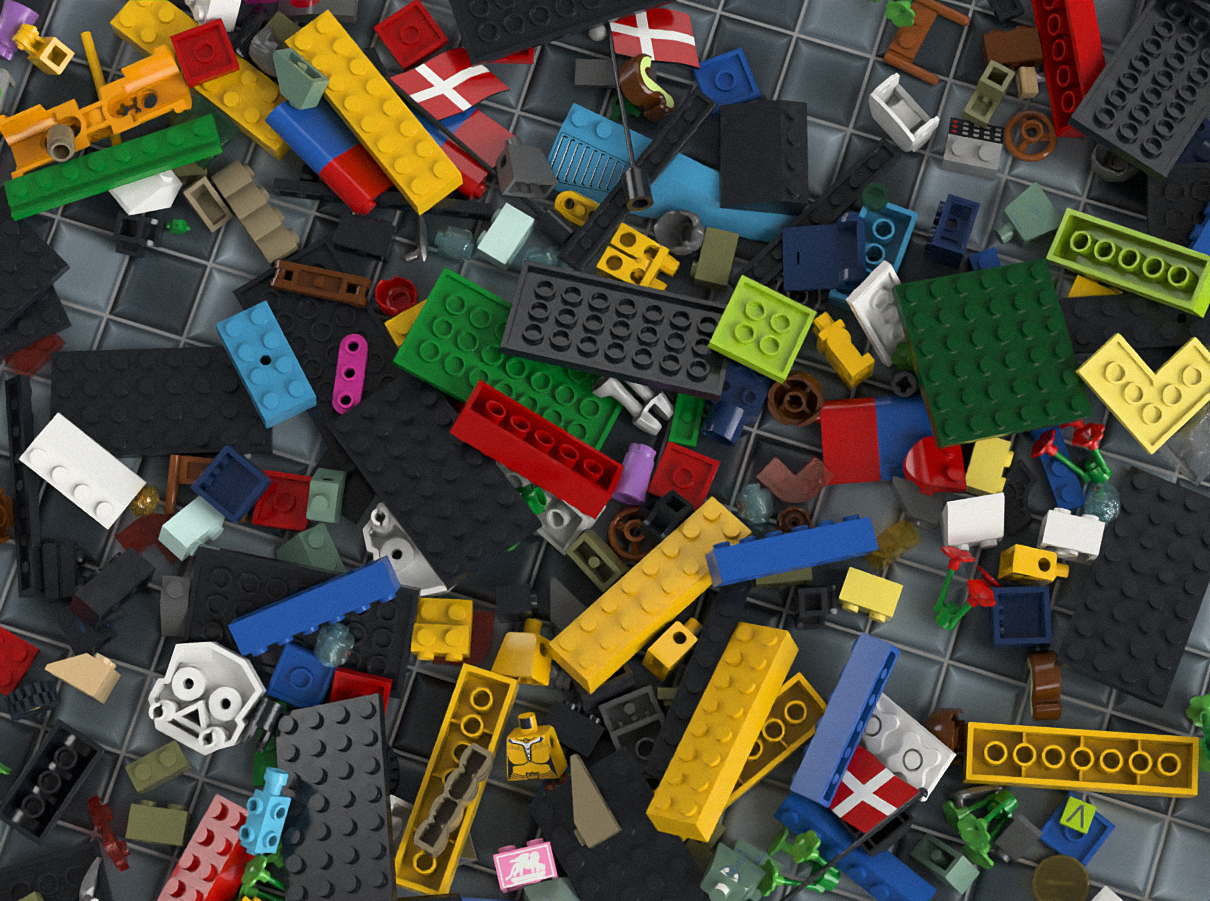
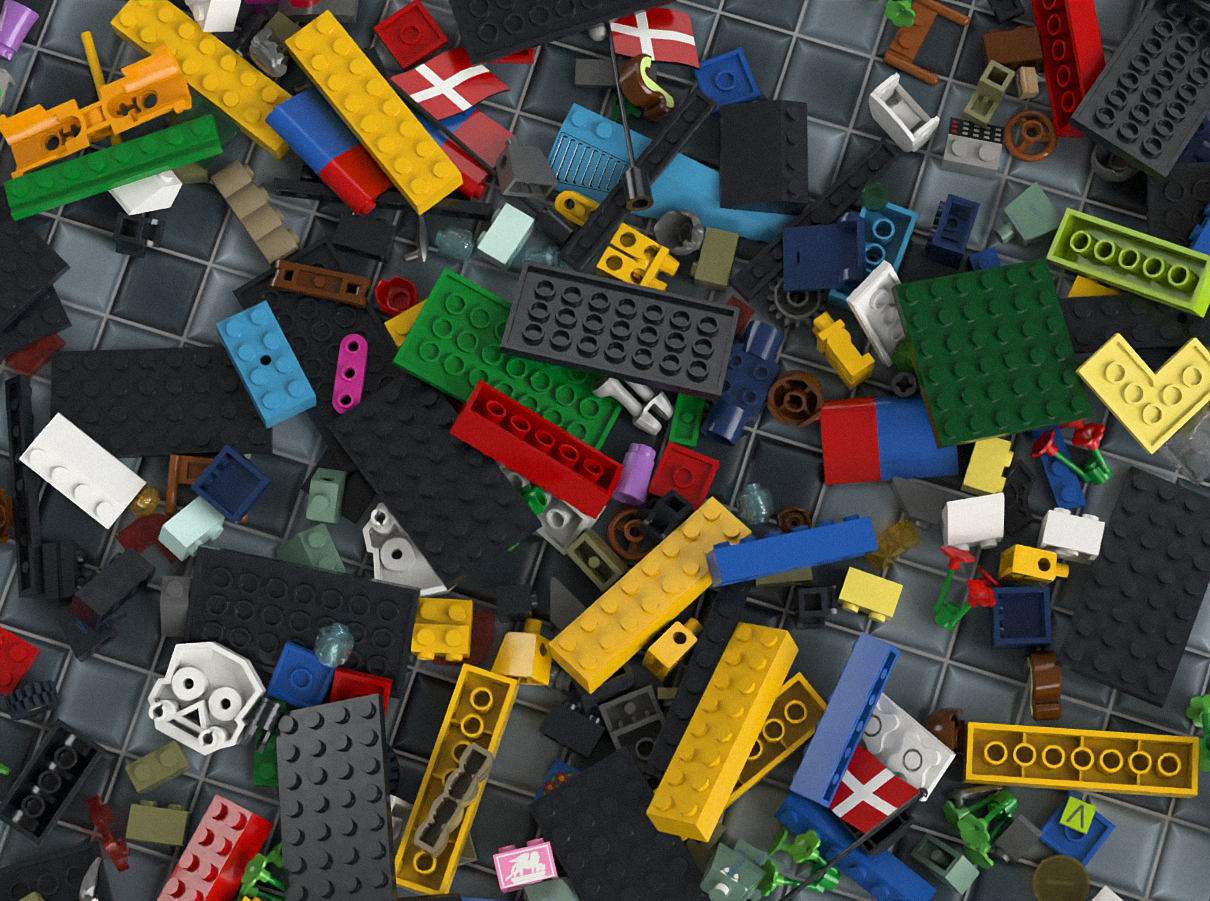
yellow brick [12,23,75,75] -> none
tan slope [45,653,121,704] -> none
dark tan brick [47,124,75,162] -> none
green piece [166,219,190,235] -> none
red plate [170,18,241,89] -> none
dark tan slope [182,174,234,233] -> none
blue brick [228,555,401,657] -> none
medium azure brick [239,767,291,856] -> none
red plate [251,469,312,533] -> none
sand green slope [273,48,330,110] -> none
yellow torso [506,712,568,781] -> none
dark tan slope [570,754,622,848] -> none
lime plate [707,275,817,384] -> none
clear red plate [756,455,835,503] -> none
red slope [903,436,967,496] -> none
clear light blue head [1083,483,1121,524] -> none

